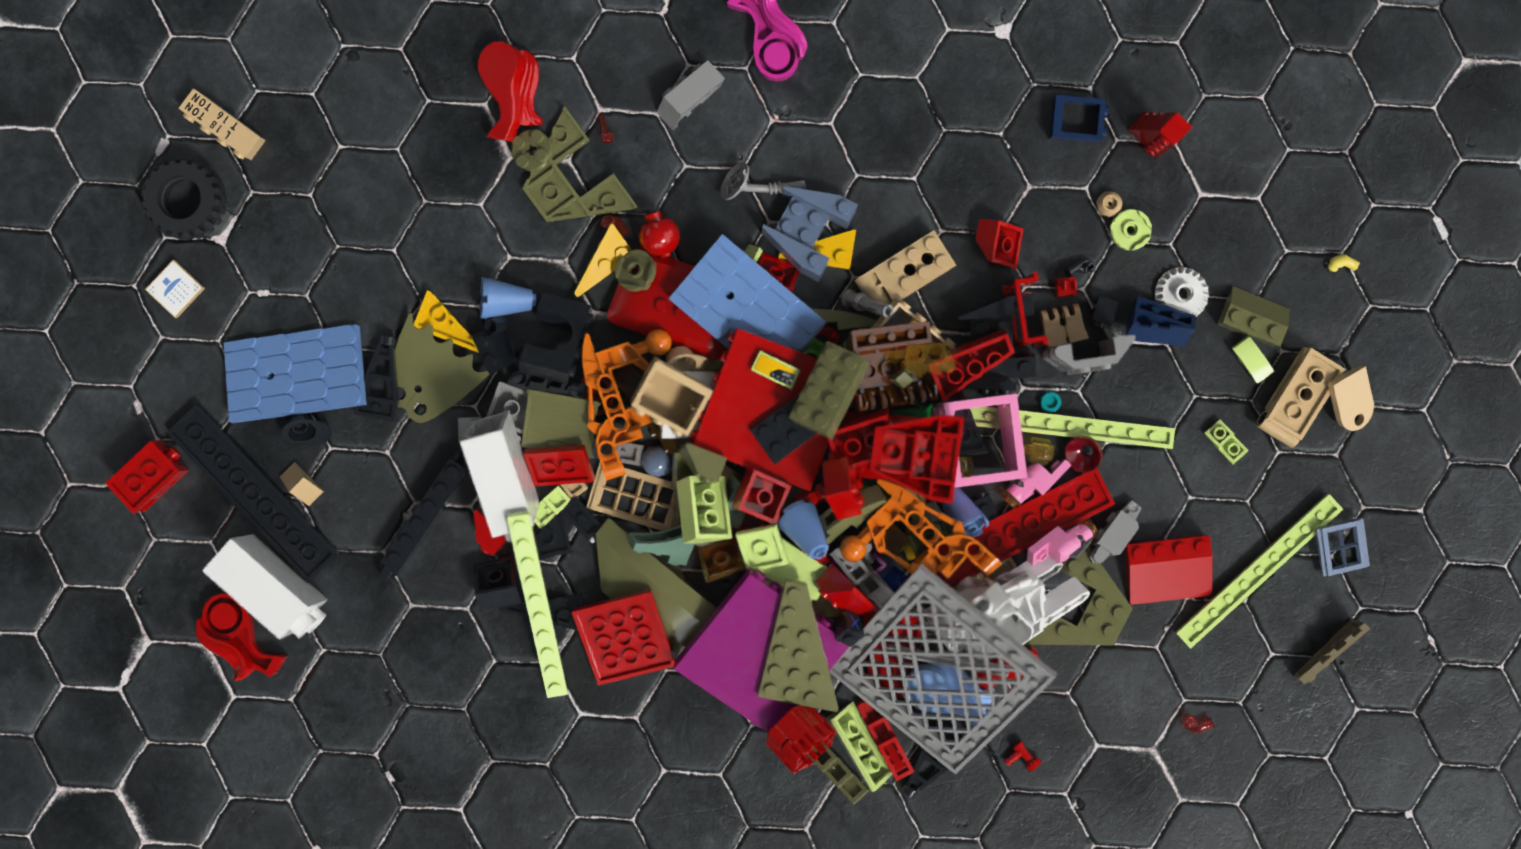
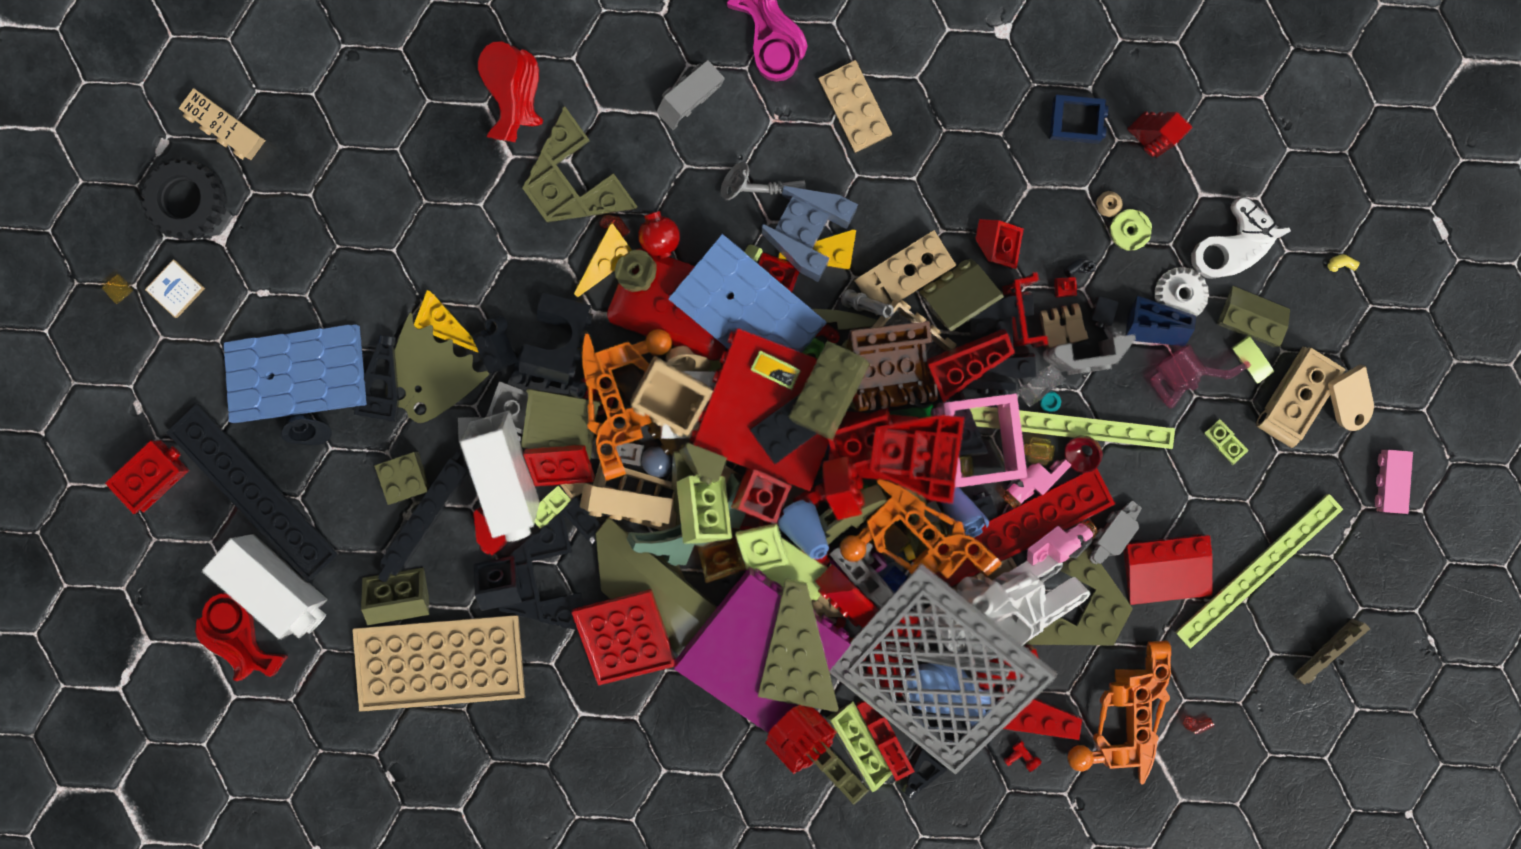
tan slope [280,462,324,506] -> none
medium blue cone [480,277,536,319] -> none
yellowish green plate [507,511,568,698] -> none
olive plate [512,129,553,172] -> none
clear red hand [599,115,613,144] -> none
black brick [834,609,864,647] -> none
olive piece [890,366,914,388] -> none
clear yellow piece [905,343,955,378] -> none
sand blue piece [1315,518,1370,577] -> none
none -> clear yellow plate [102,274,133,304]
none -> tan plate [353,615,525,711]
none -> olive slope [361,568,429,625]
none -> olive brick [375,452,430,505]
none -> tan wedge [580,483,673,527]
none -> tan plate [818,60,892,153]
none -> olive slope [919,258,1004,331]
none -> red wedge [997,684,1082,740]
none -> clear brick [1016,363,1065,407]
none -> orange piece [1067,641,1171,784]
none -> clear pink piece [1150,344,1251,409]
none -> white animal [1191,197,1291,278]
none -> bright pink brick [1375,450,1413,514]

